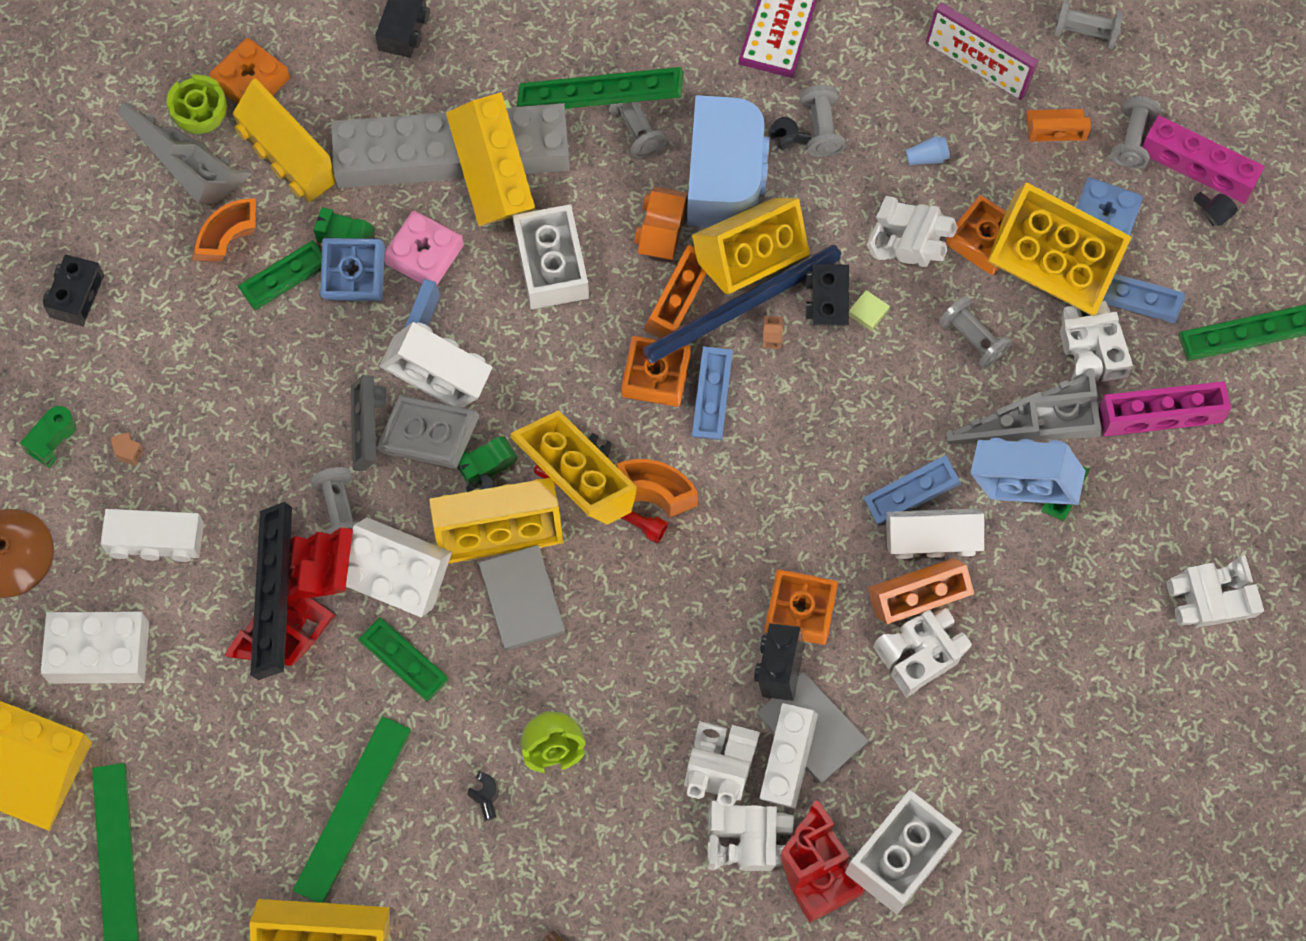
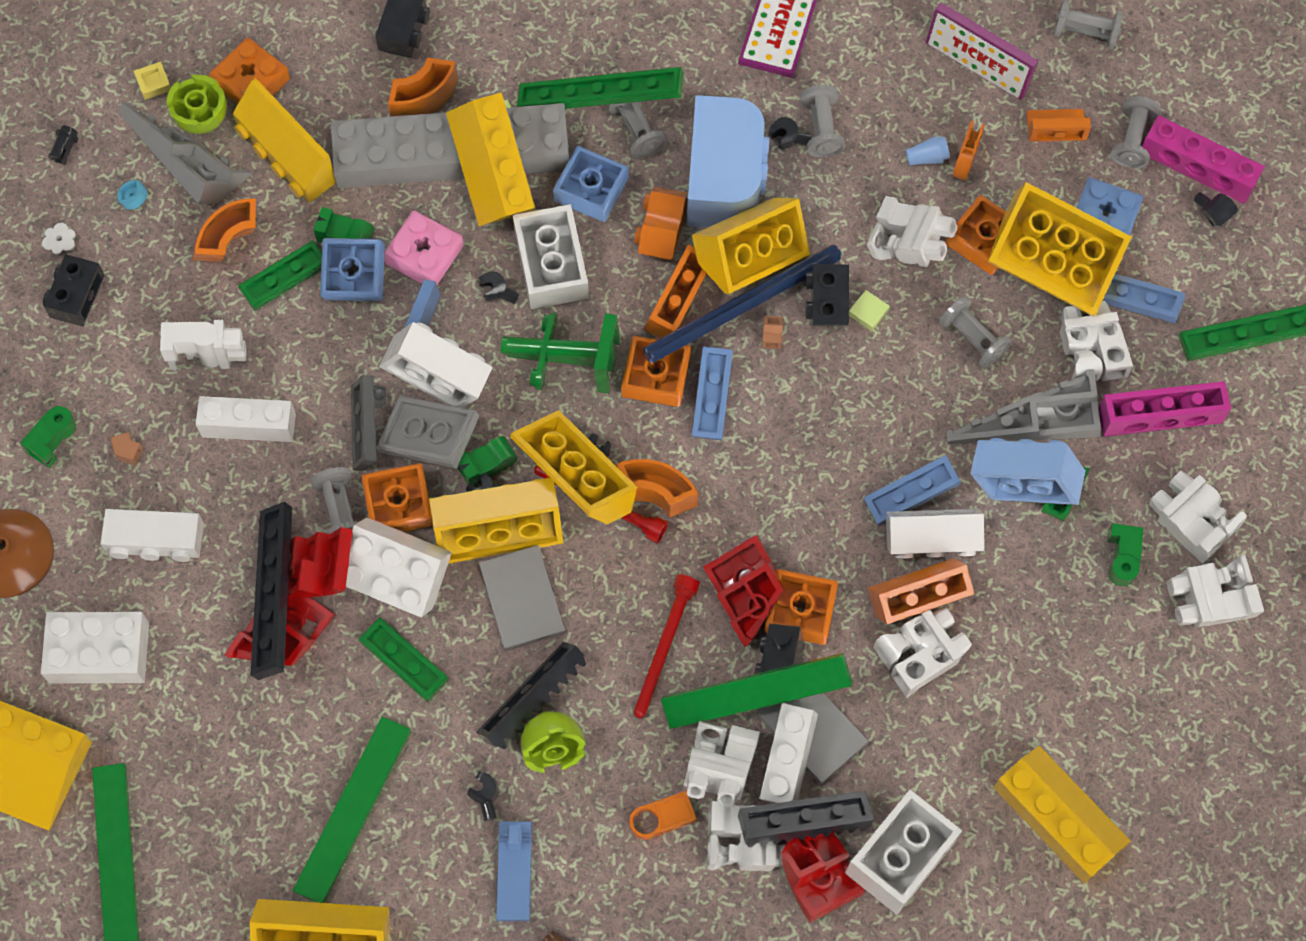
none -> white plant [42,223,76,255]
none -> black pin [48,125,79,165]
none -> medium azure tile [117,180,148,210]
none -> light yellow plate [134,62,171,100]
none -> white hips [160,320,247,371]
none -> white brick [195,396,296,442]
none -> orange brick [361,463,433,532]
none -> orange brick [388,58,458,117]
none -> black gear [476,641,586,750]
none -> black piece [477,271,519,305]
none -> medium blue hinge [496,822,532,922]
none -> green piece [500,312,620,394]
none -> medium blue brick [552,146,629,222]
none -> orange piece [629,791,697,840]
none -> red piece [633,574,700,719]
none -> green tile [660,653,853,729]
none -> red slope [703,535,784,647]
none -> black gear [737,791,874,848]
none -> orange piece [952,120,985,181]
none -> yellow slope [993,745,1131,884]
none -> green leg [1107,523,1144,587]
none -> white hips [1149,471,1247,564]

